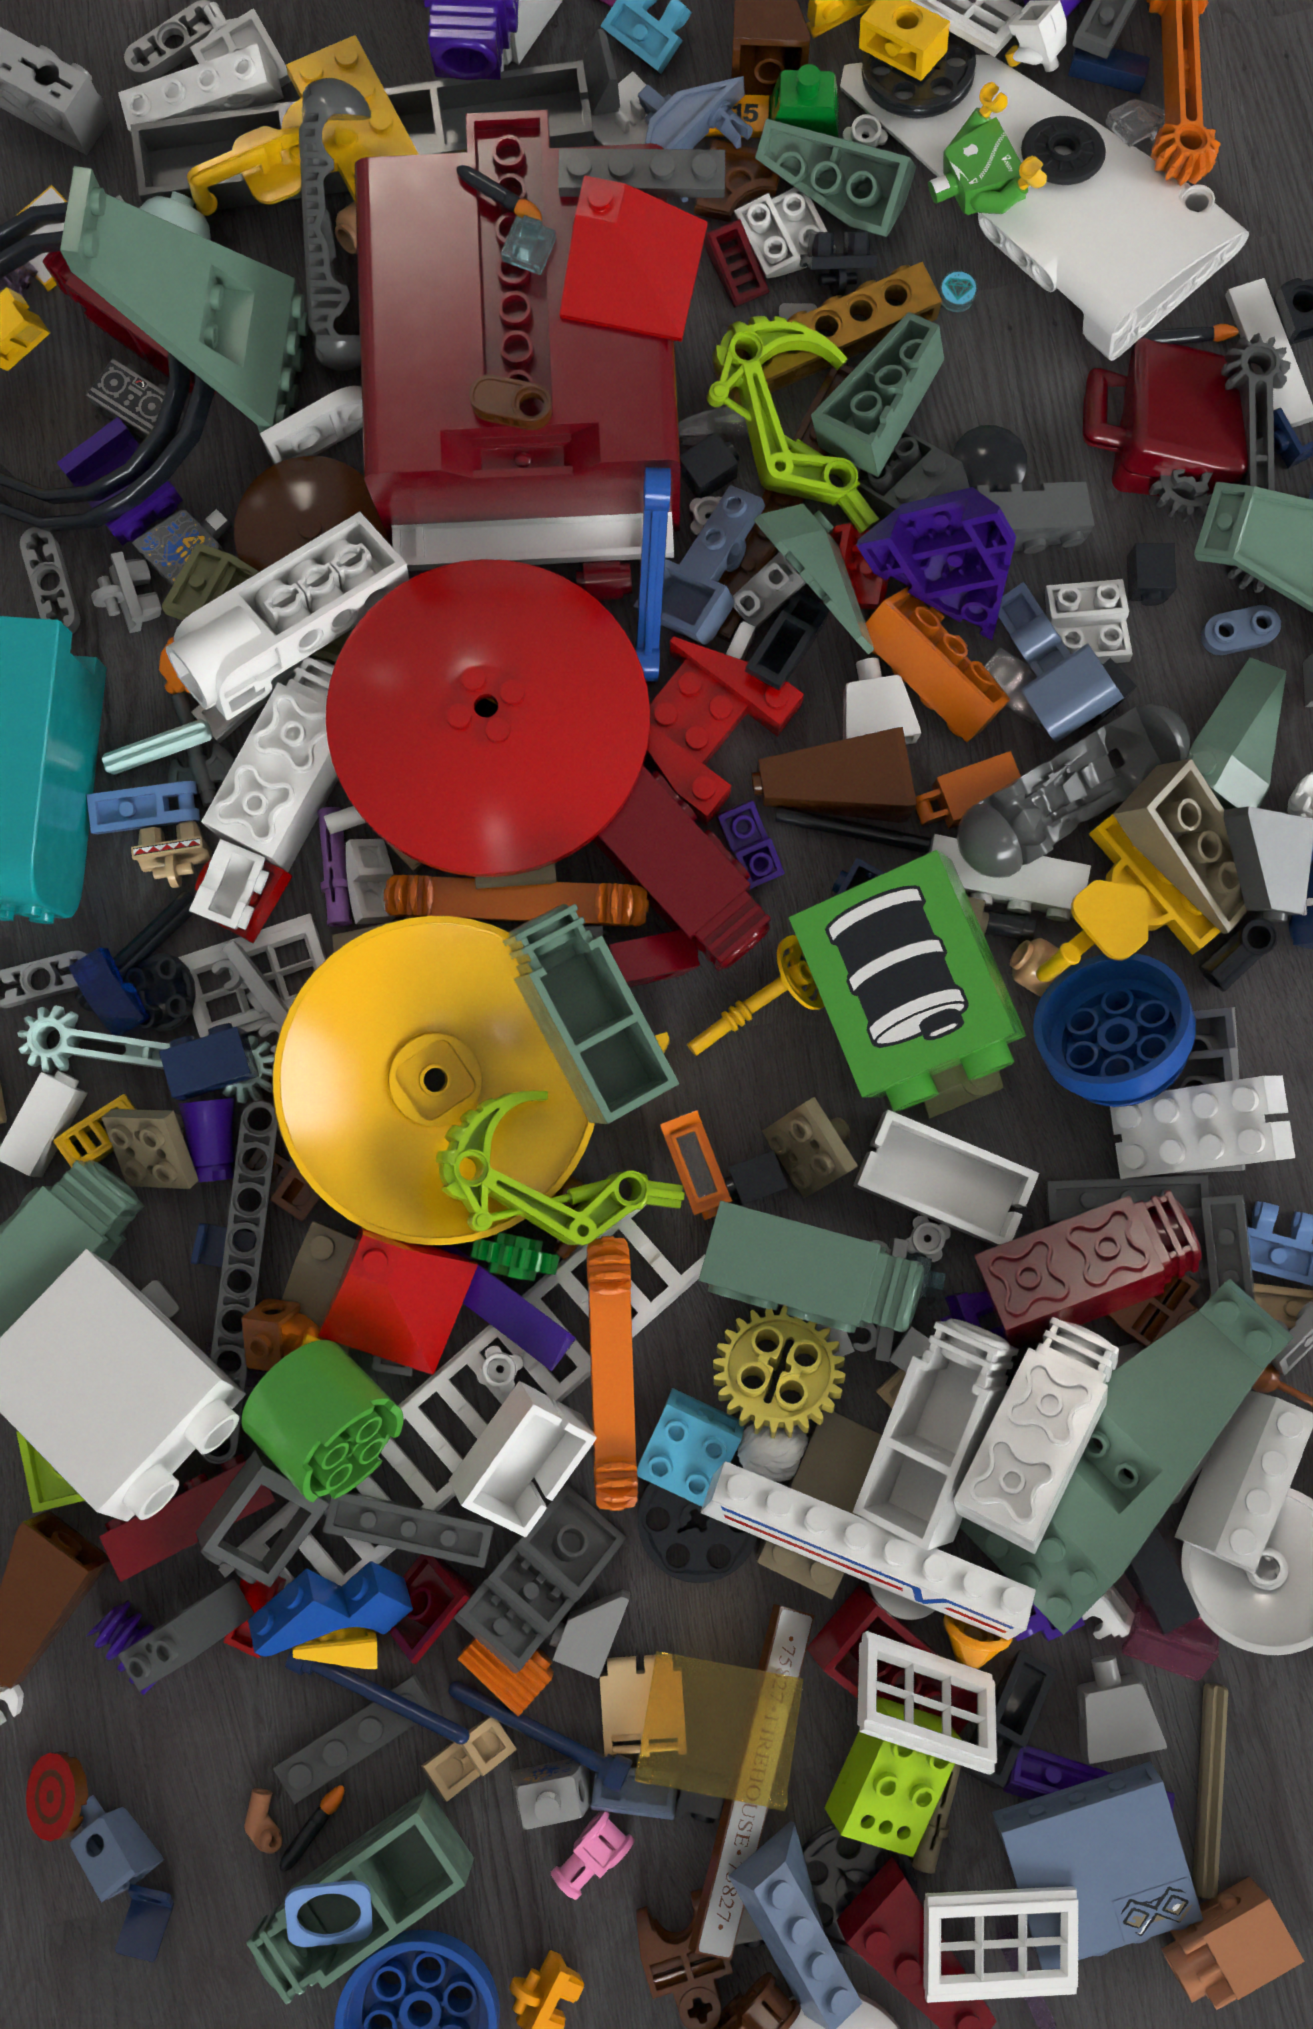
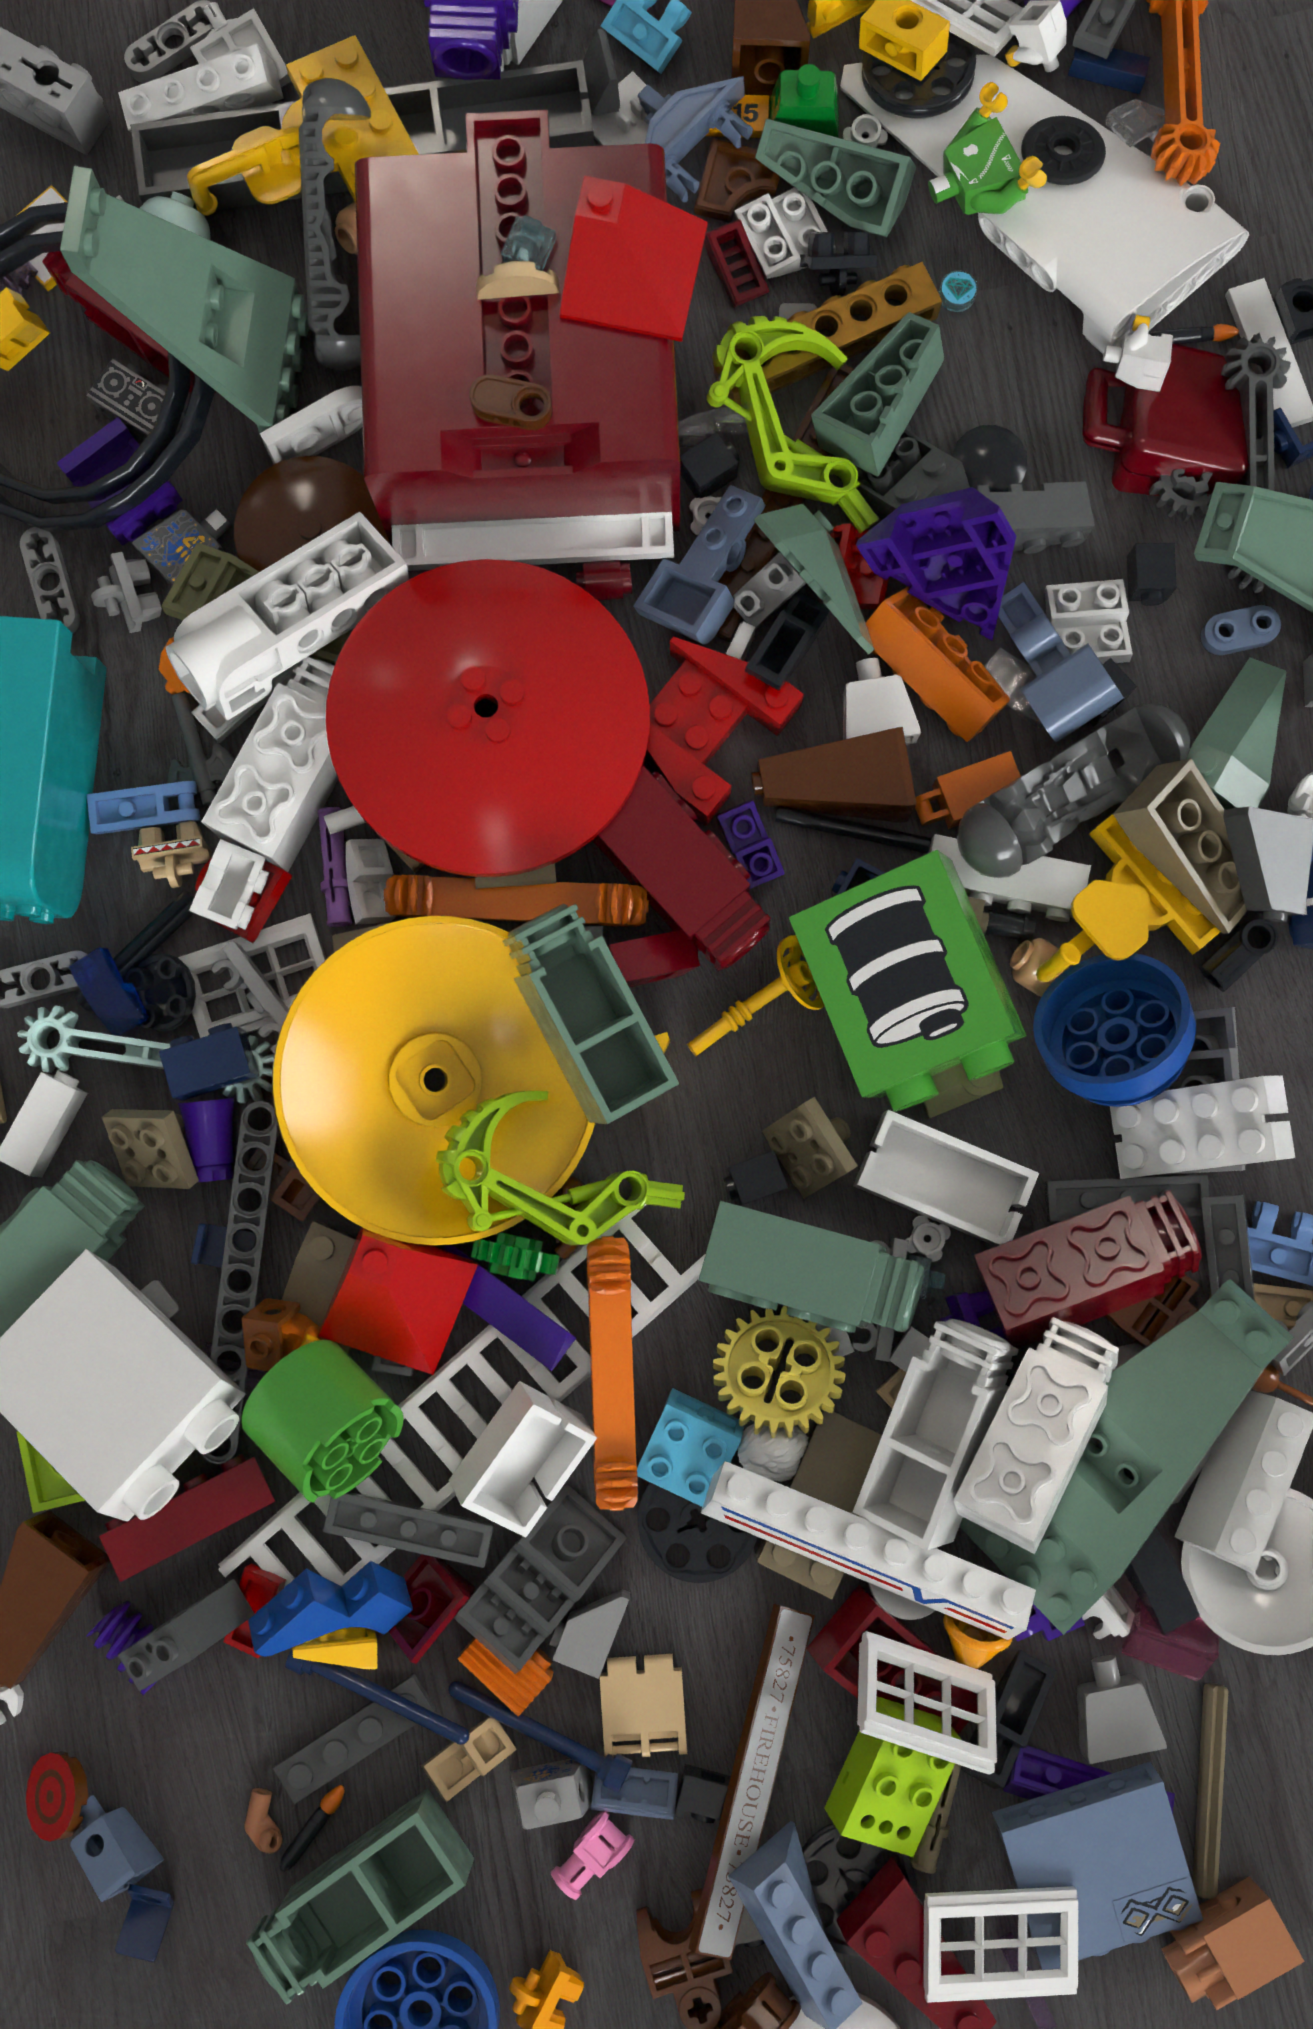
yellow slope [53,1094,137,1168] -> none
light aqua axle [102,719,213,775] -> none
dark grey window [195,1450,330,1587] -> none
medium blue piece [285,1880,373,1947] -> none
black piece [456,165,542,223] -> none
white plate [477,1346,523,1393] -> none
dark grey plate [558,148,725,198] -> none
blue piece [635,467,671,682] -> none
clear yellow piece [635,1651,804,1811] -> none
orange window [660,1110,732,1220] -> none
none -> tan tile [476,261,560,300]
none -> white piece [1103,315,1173,392]

